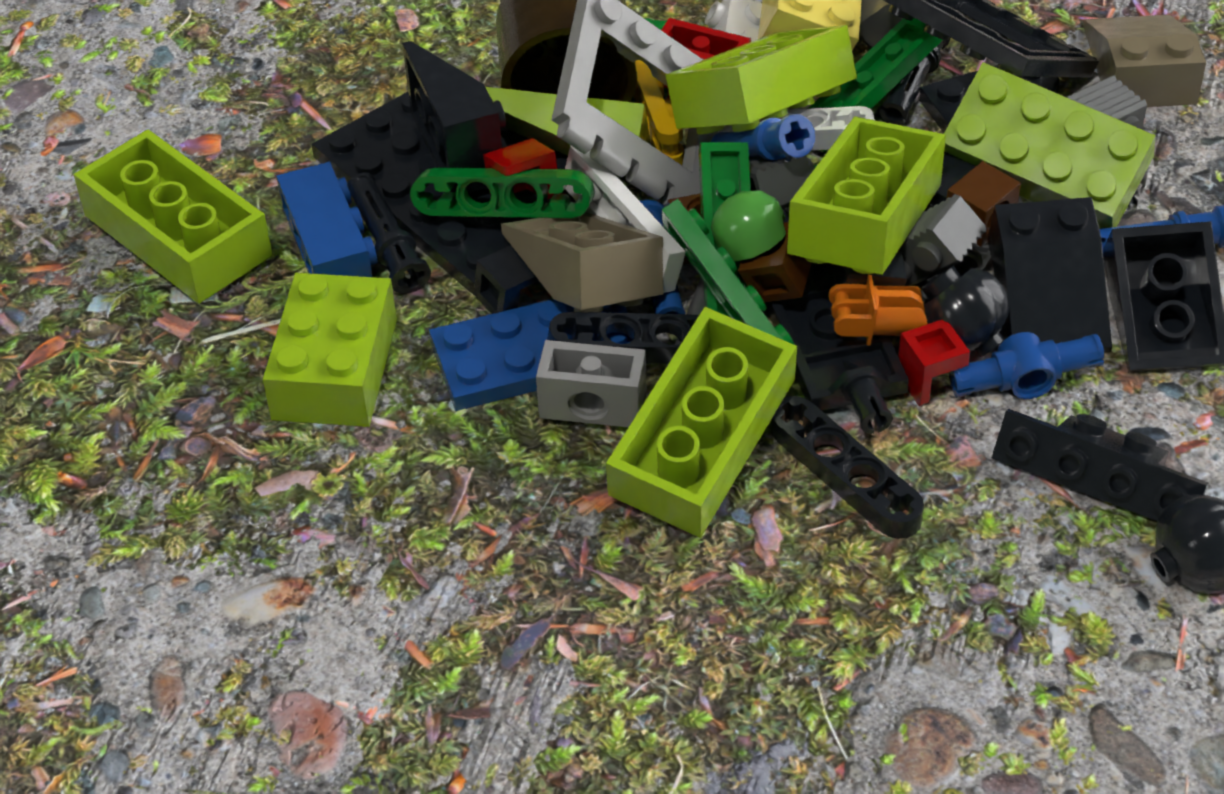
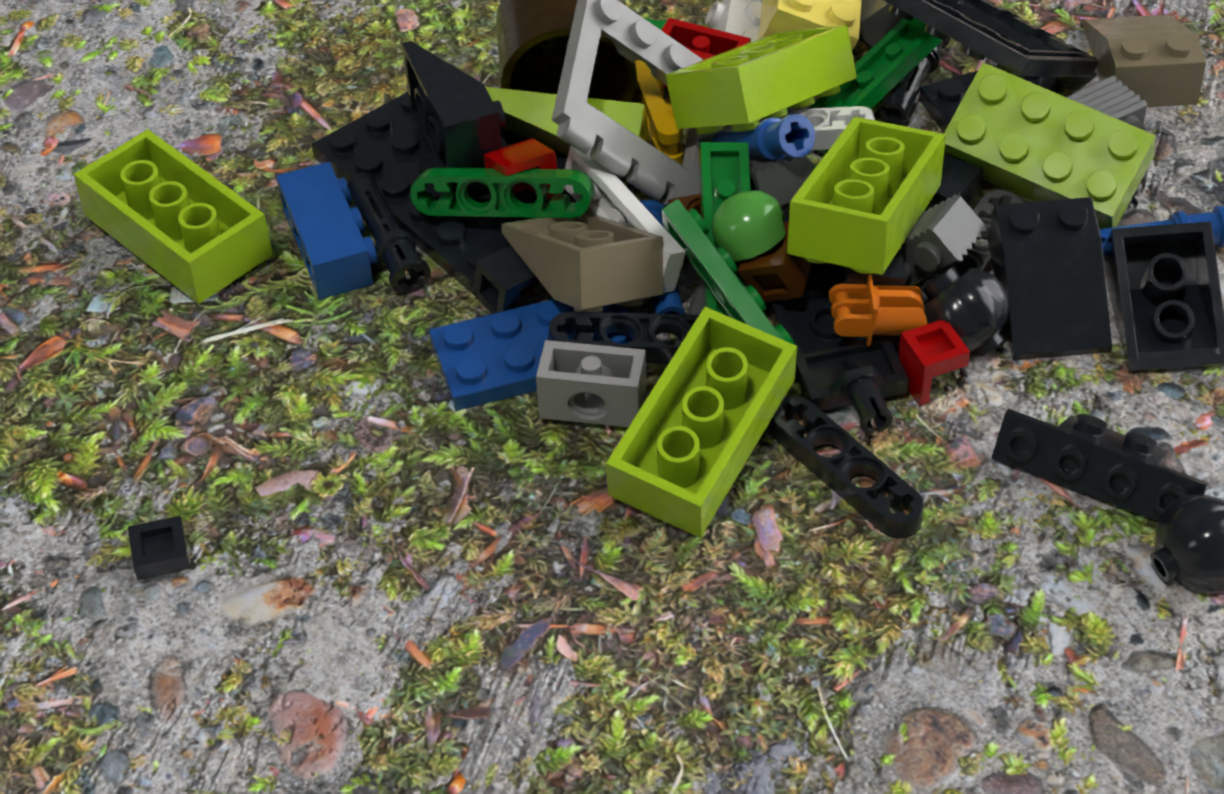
lime brick [262,273,397,427] -> none
reddish brown brick [946,161,1021,247] -> none
blue pin [949,332,1104,399] -> none
none -> black plate [128,515,191,580]

